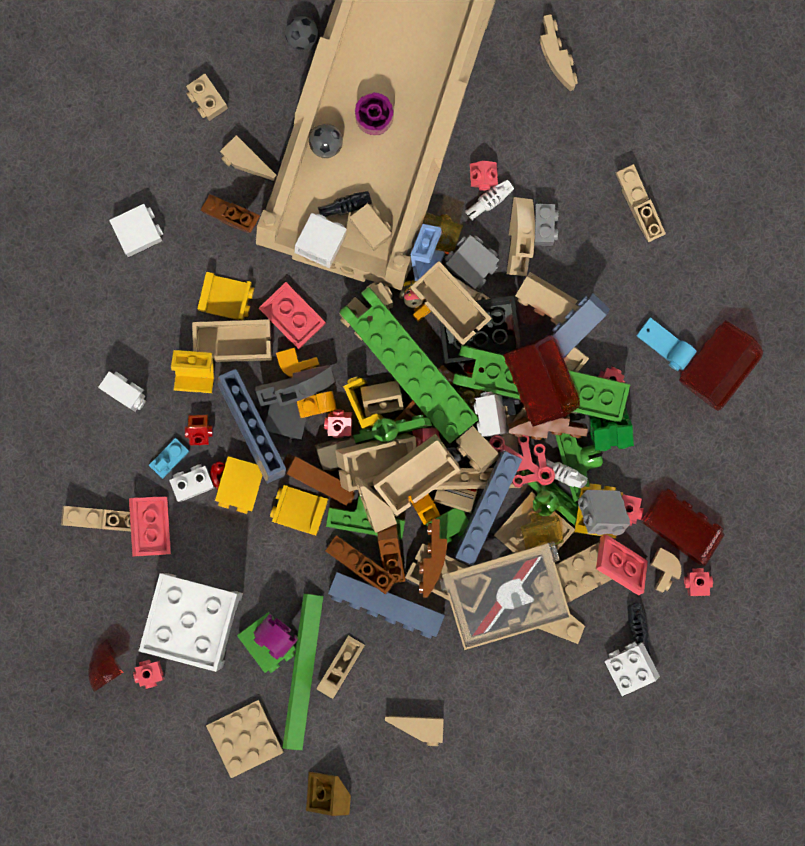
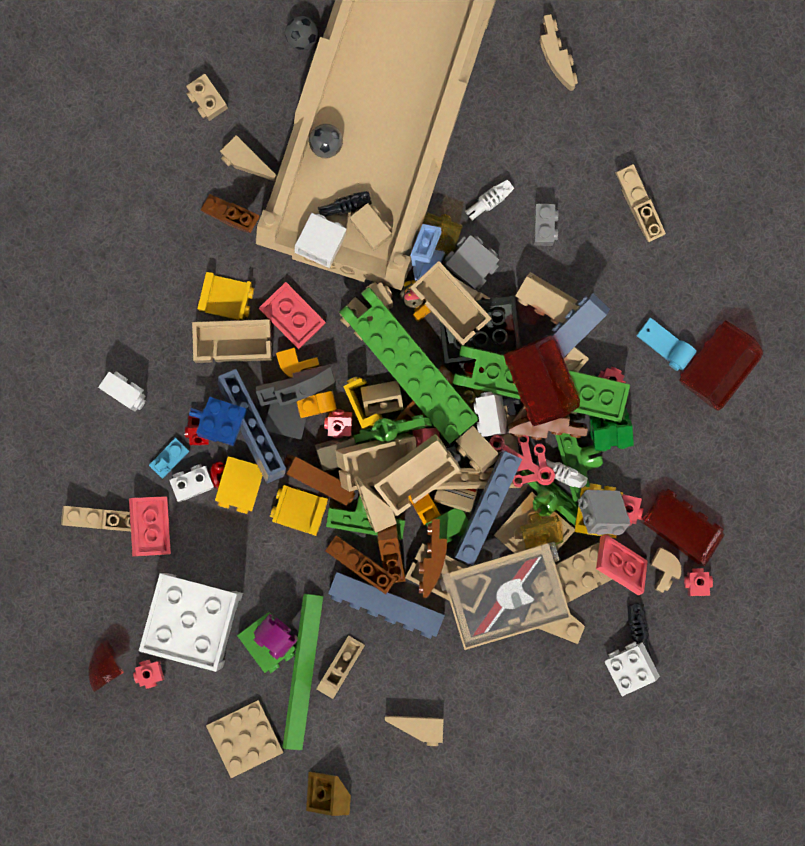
white brick [109,204,163,257] -> none
yellow panel [171,350,214,393] -> none
magenta brick [355,92,394,135] -> none
coral brick [470,161,498,191] -> none
tan slope [507,197,535,276] -> none
none -> blue plate [189,397,247,446]

